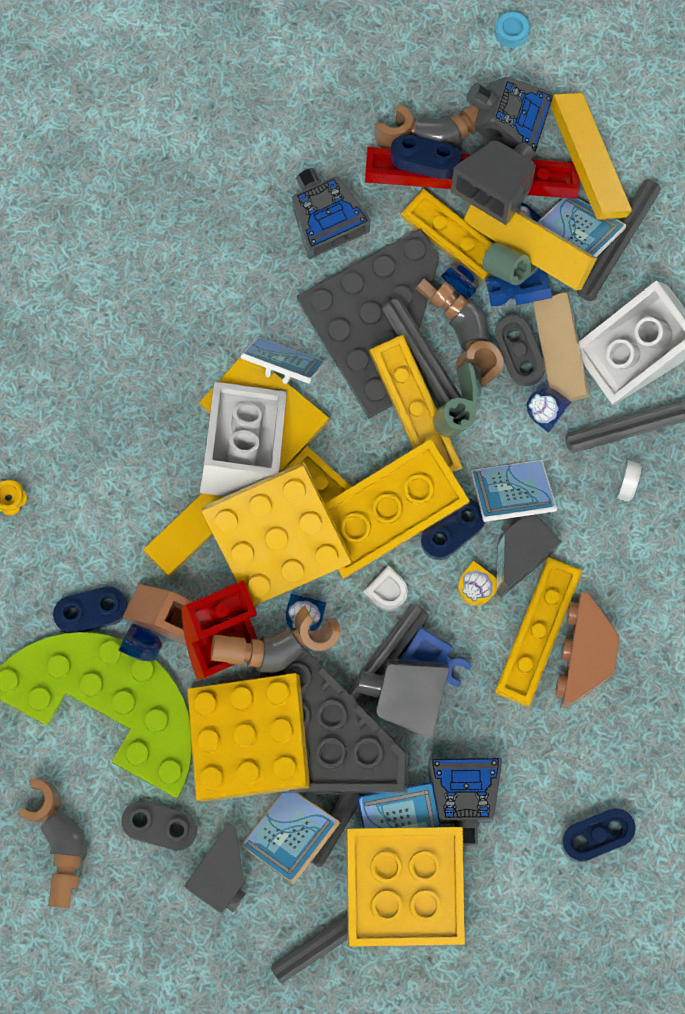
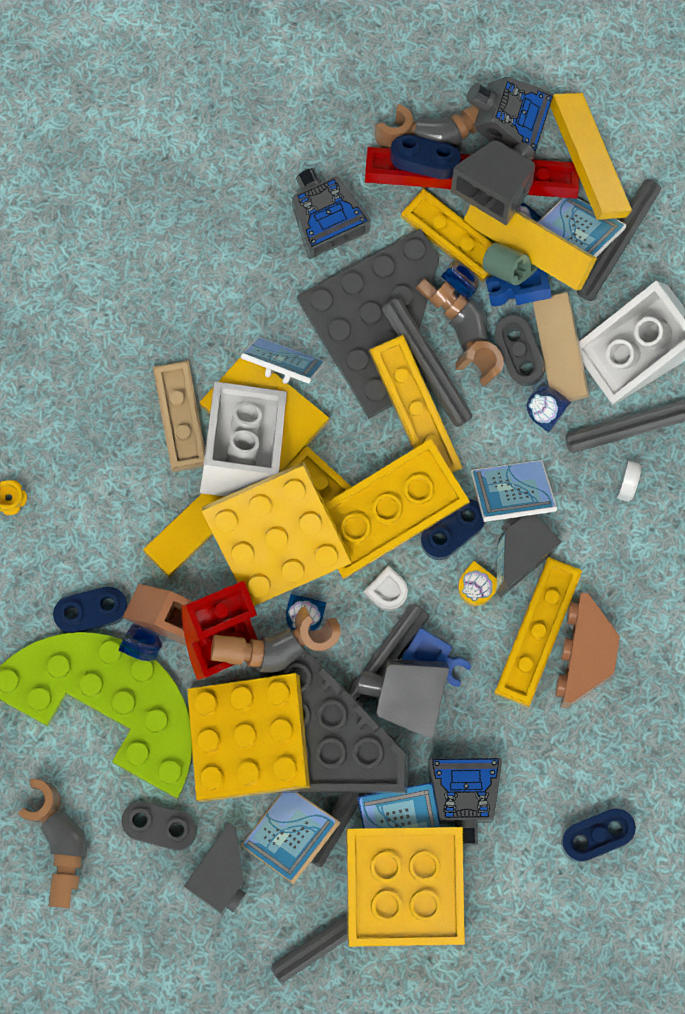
sand green panel [433,362,477,438] -> none
medium azure tile [494,11,530,48] -> none
none -> tan tile [153,361,205,473]

